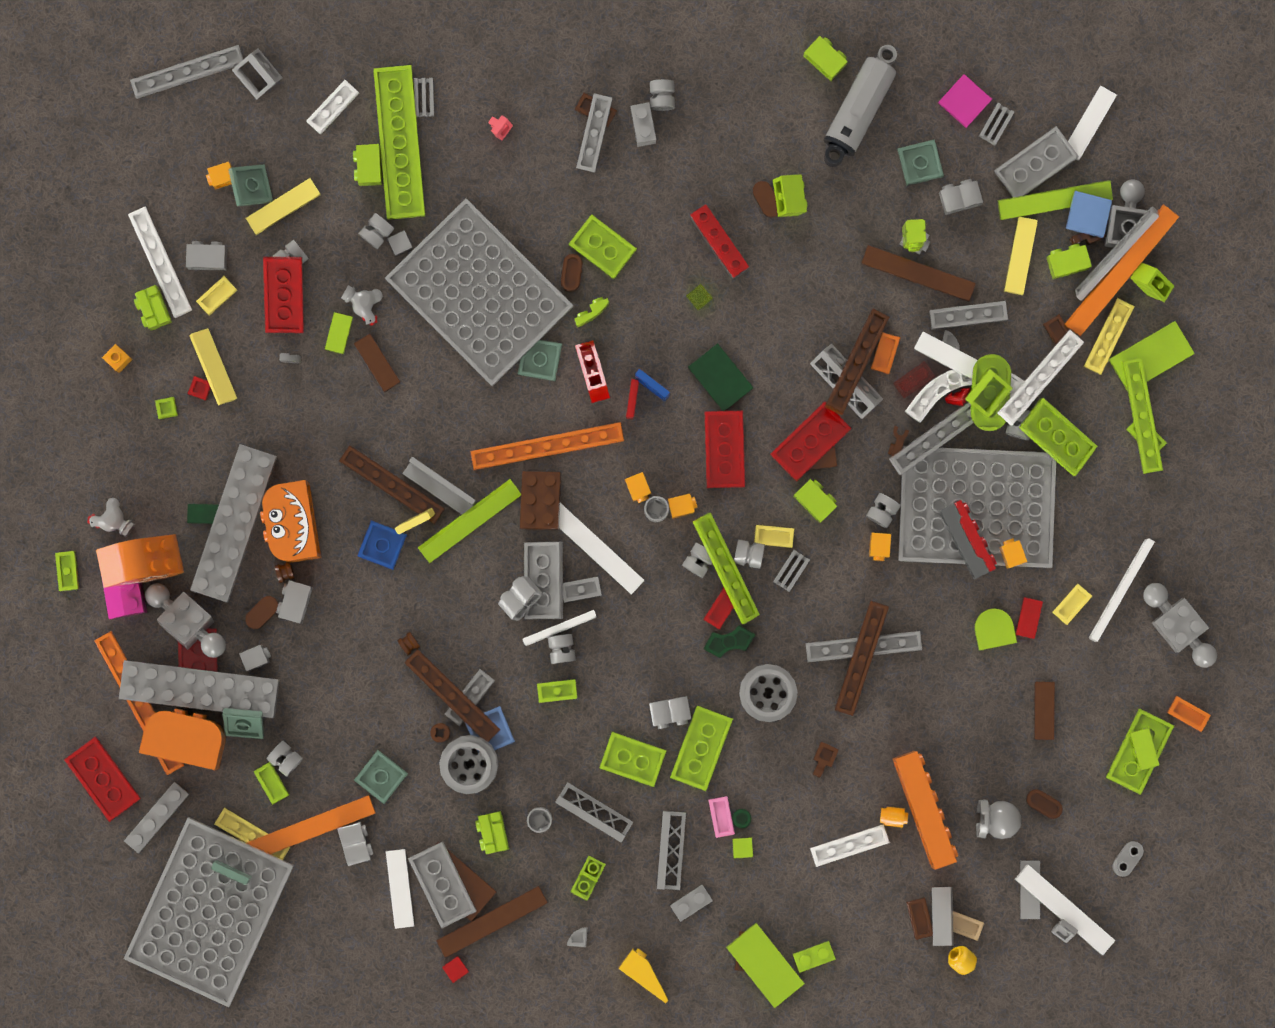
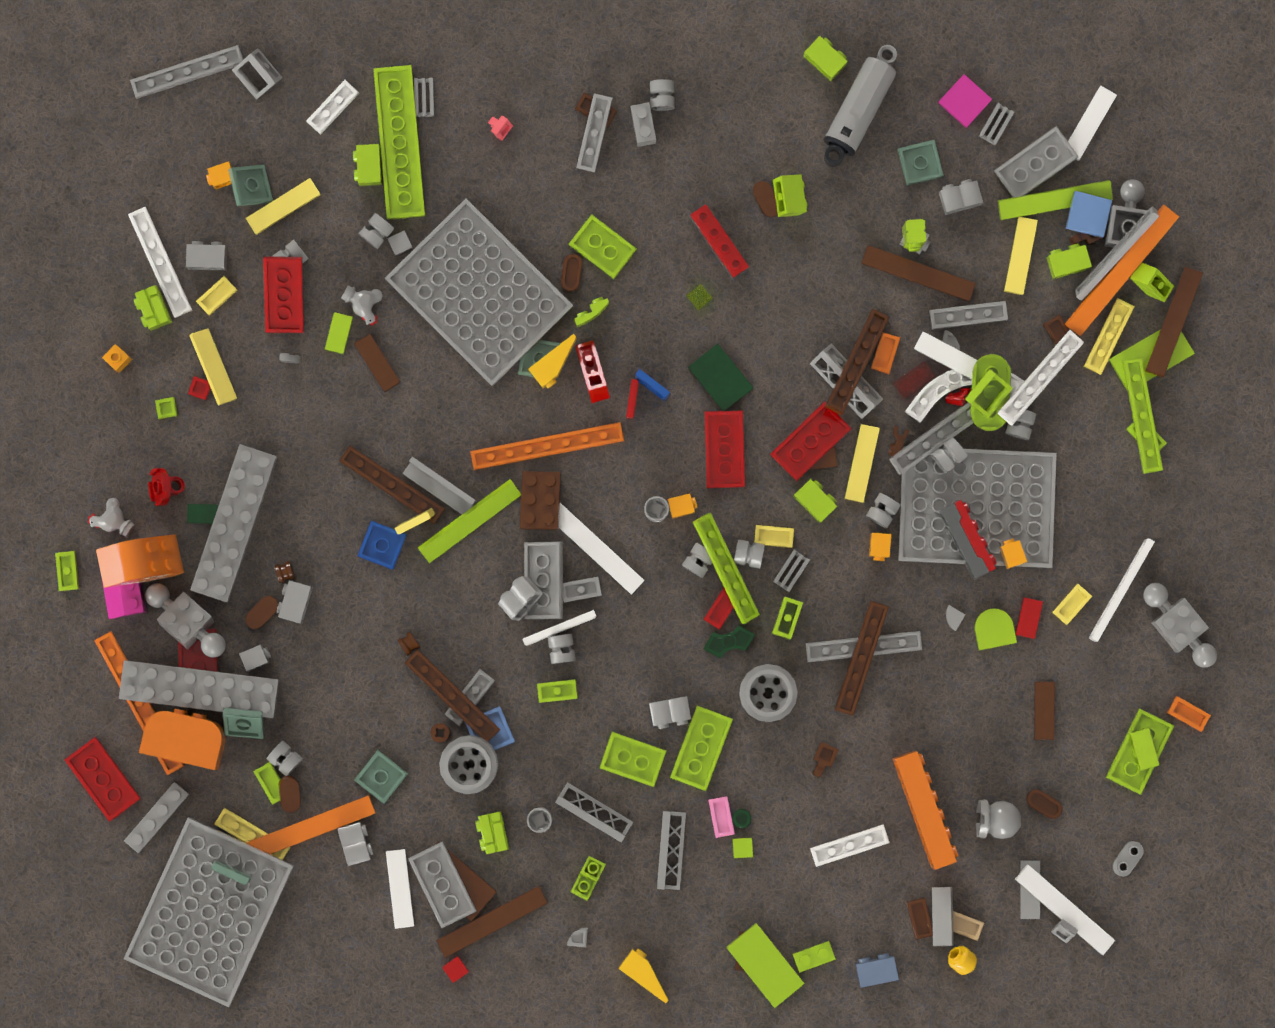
orange brick [260,480,321,563] -> none
light orange brick [625,472,651,503] -> none
light grey plate [670,885,713,922] -> none
light orange brick [880,806,908,828] -> none
lime tile [1019,398,1098,476] -> none
none -> red tile [148,468,185,506]
none -> reddish brown tile [278,776,301,813]
none -> yellow slope [528,334,577,388]
none -> lime brick [772,597,803,640]
none -> light yellow tile [844,424,880,503]
none -> sand blue brick [855,953,899,988]
none -> light grey wheel [931,438,968,473]
none -> light grey tile [946,605,965,631]
none -> reddish brown tile [1145,267,1203,378]

